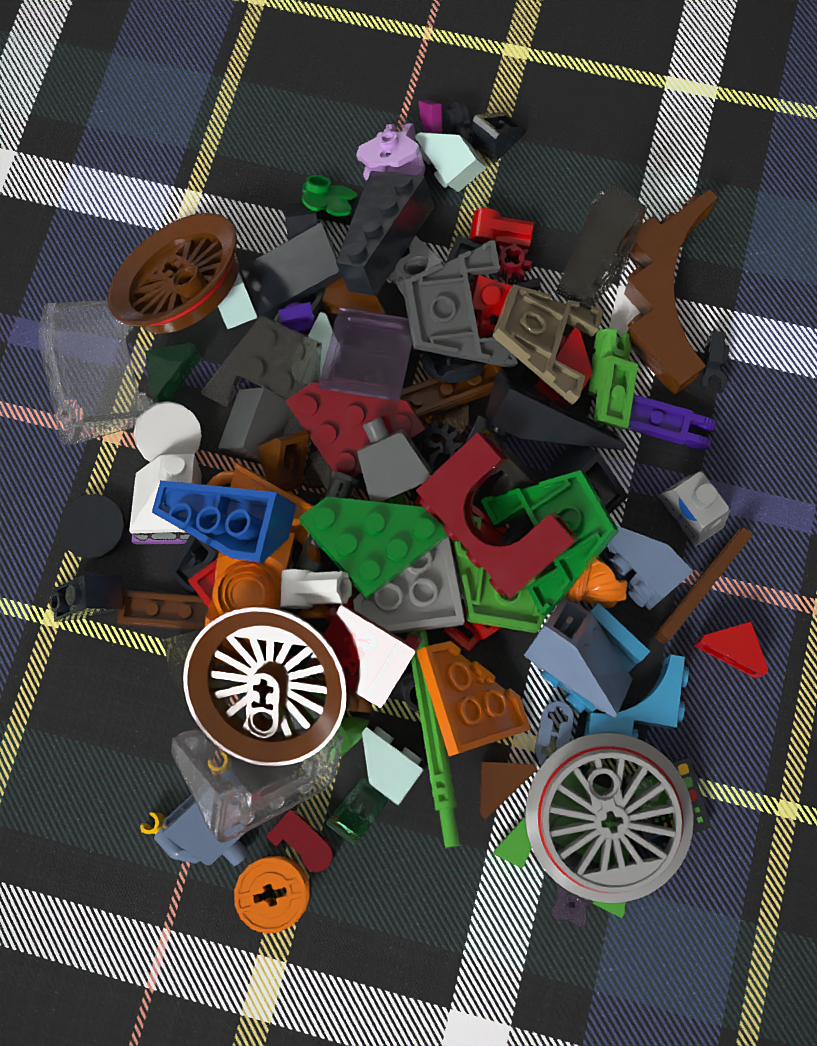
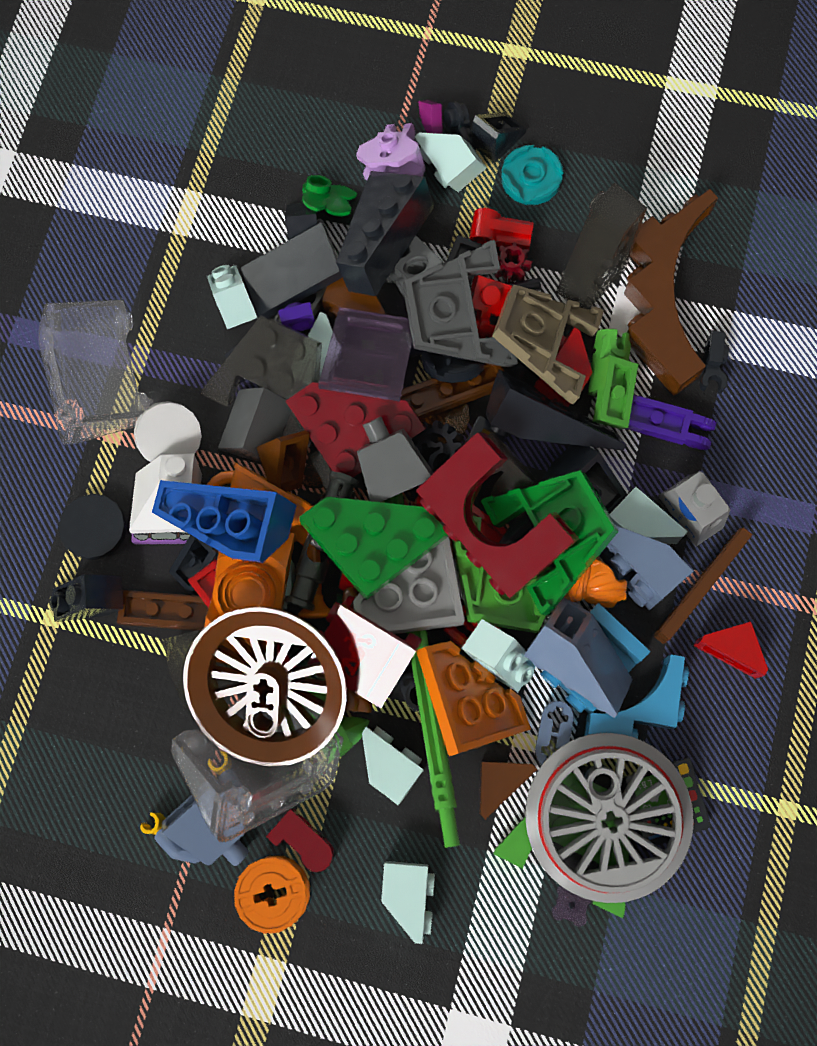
reddish brown piece [108,213,239,334] -> none
clear green slope [145,343,202,403] -> none
white piece [280,569,352,609] -> none
clear green slope [326,778,390,847] -> none
none -> light aqua slope [381,861,435,944]
none -> light aqua brick [462,619,536,692]
none -> teal tile [501,145,563,205]
none -> light aqua slope [609,487,688,544]

